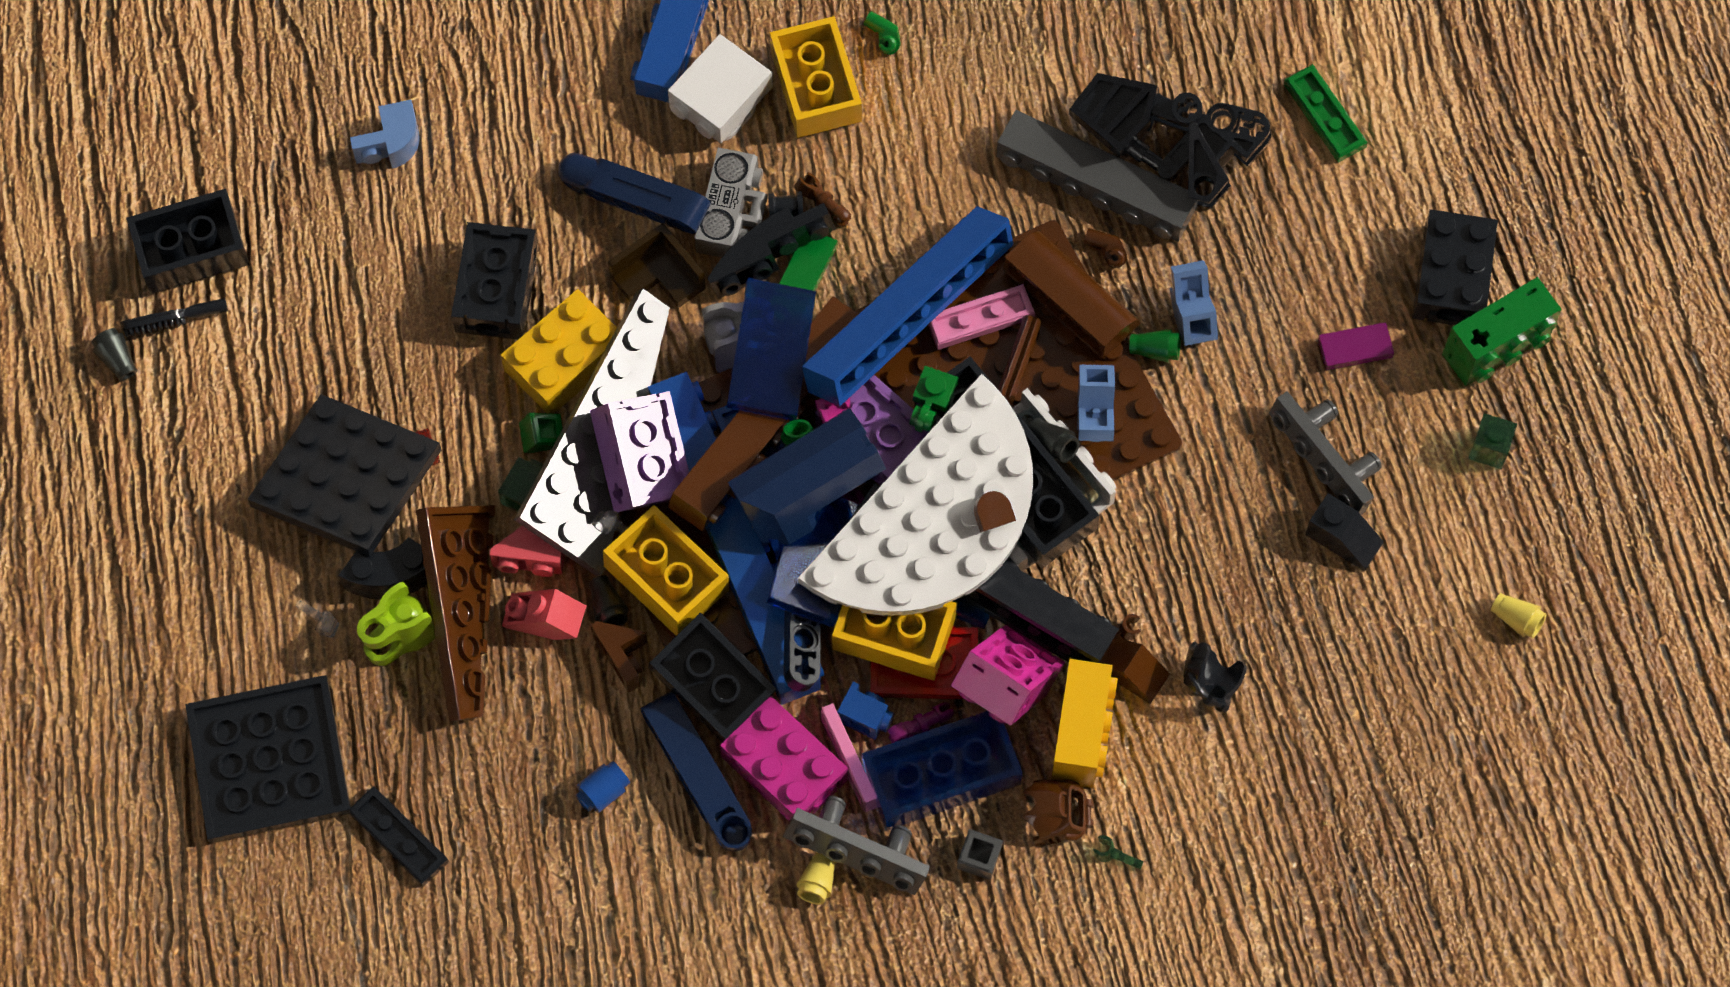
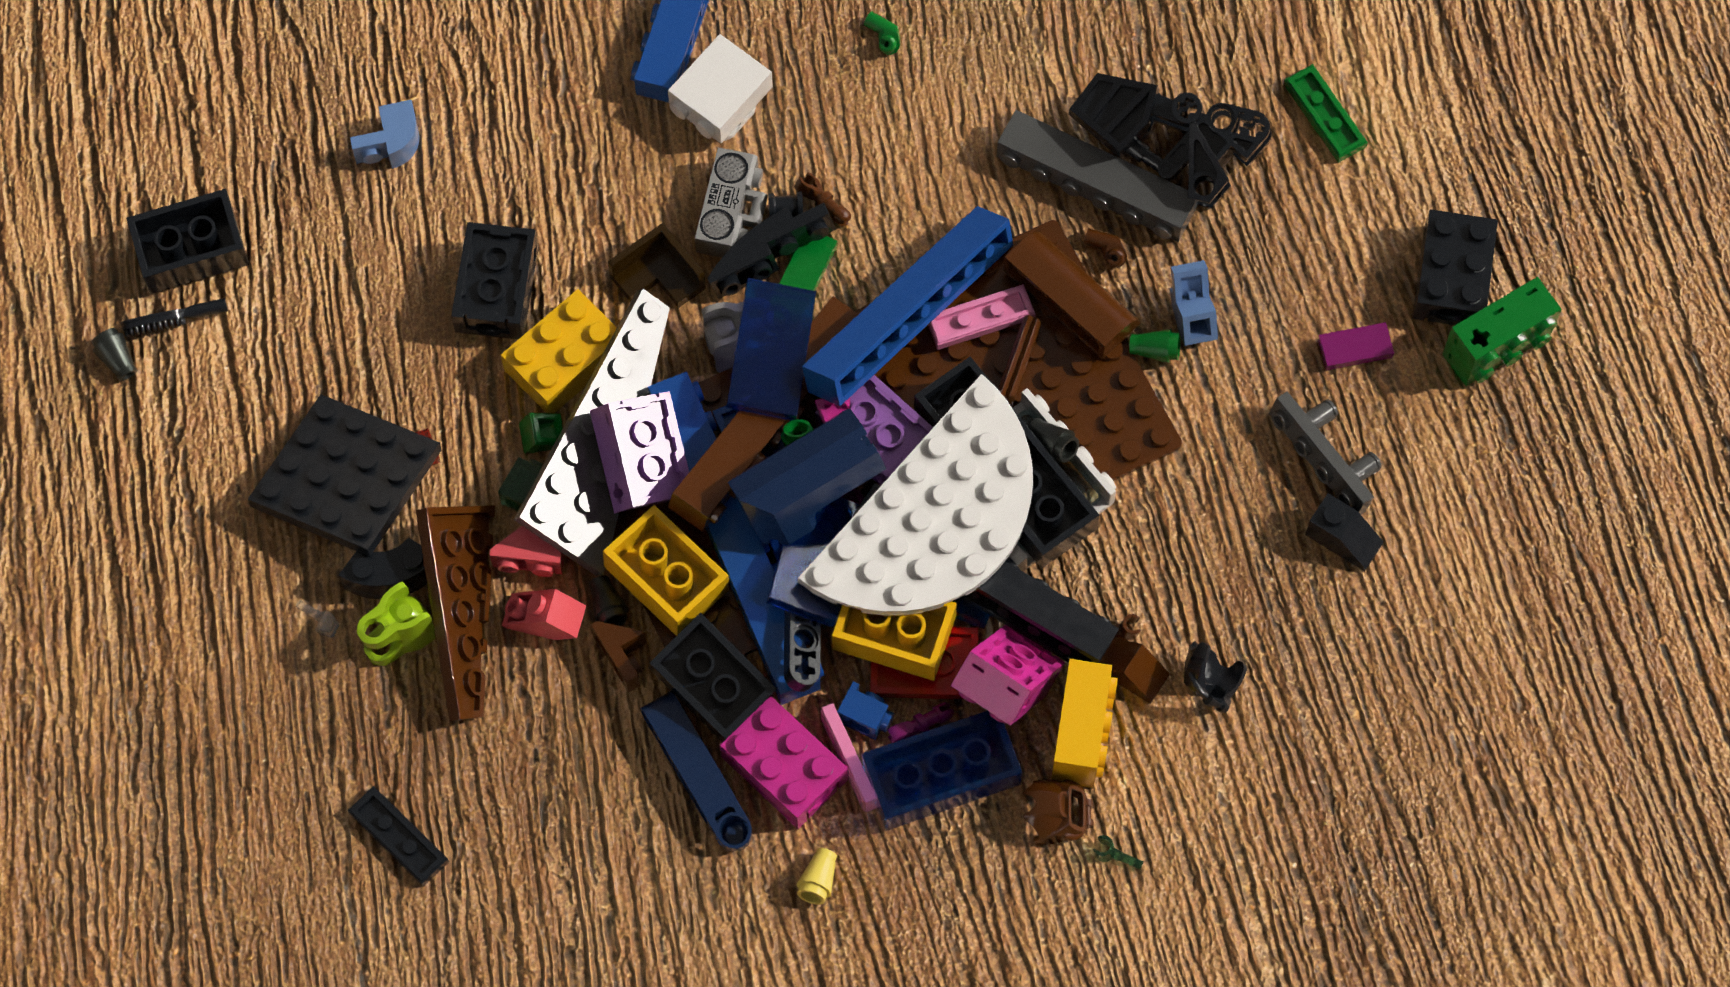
black plate [185,675,351,843] -> none
dark blue piece [558,153,711,234] -> none
blue brick [575,761,630,813] -> none
clear hand [592,510,629,534] -> none
yellow brick [770,16,862,138] -> none
dark grey plate [783,796,930,895] -> none
green plate [909,366,958,433] -> none
dark grey slope [957,829,1003,880] -> none
reddish brown tile [974,491,1016,533] -> none
medium blue brick [1077,365,1115,442] -> none
clear green brick [1468,413,1517,470] -> none
light yellow cone [1491,593,1547,638] -> none

